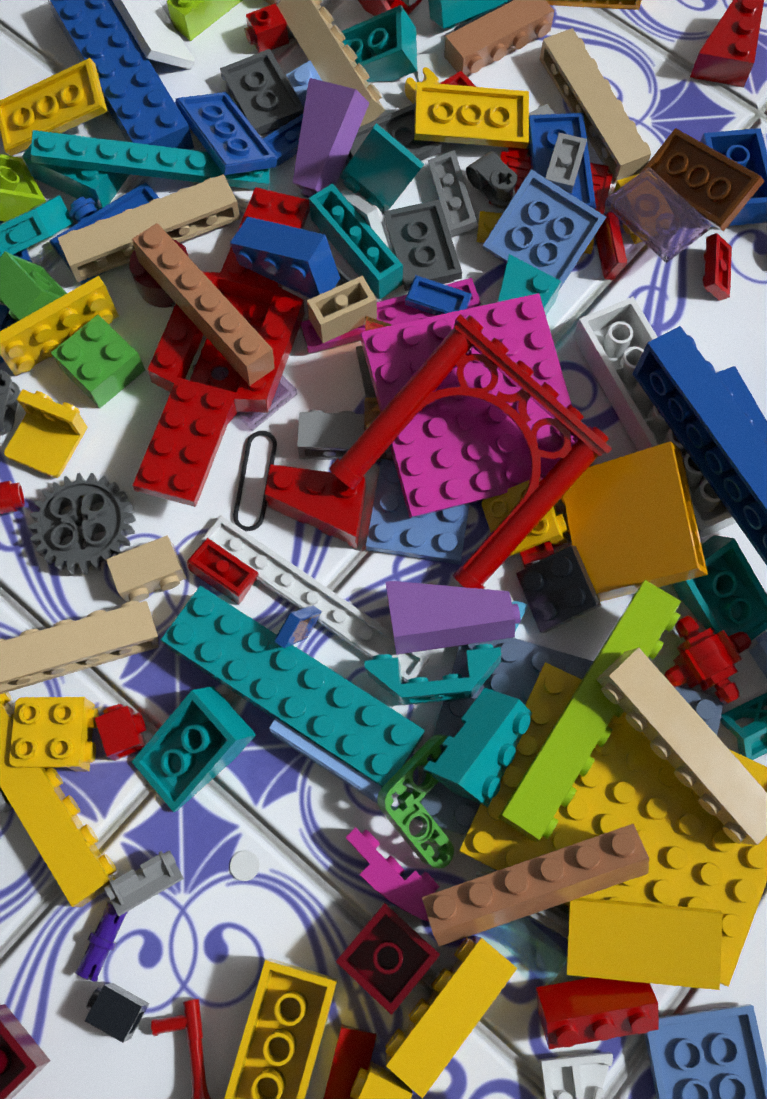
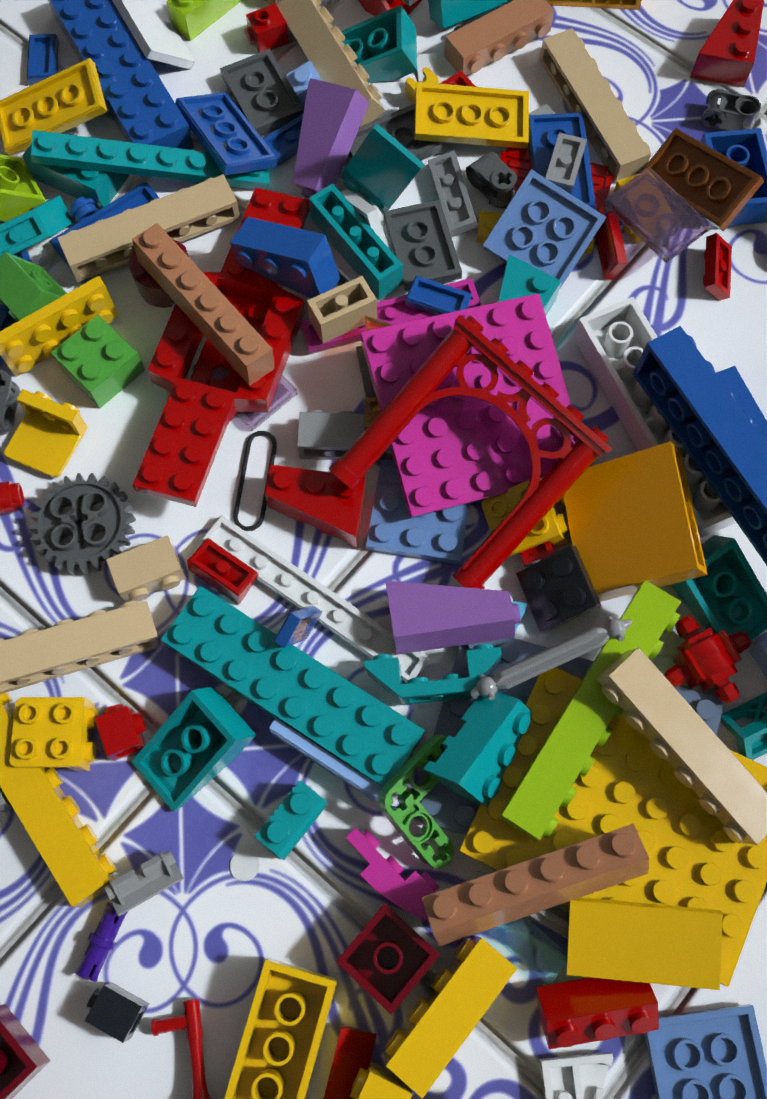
none -> blue tile [26,34,59,86]
none -> teal brick [256,781,328,860]
none -> light grey wheel [470,616,632,700]
none -> dark grey piece [701,89,761,131]

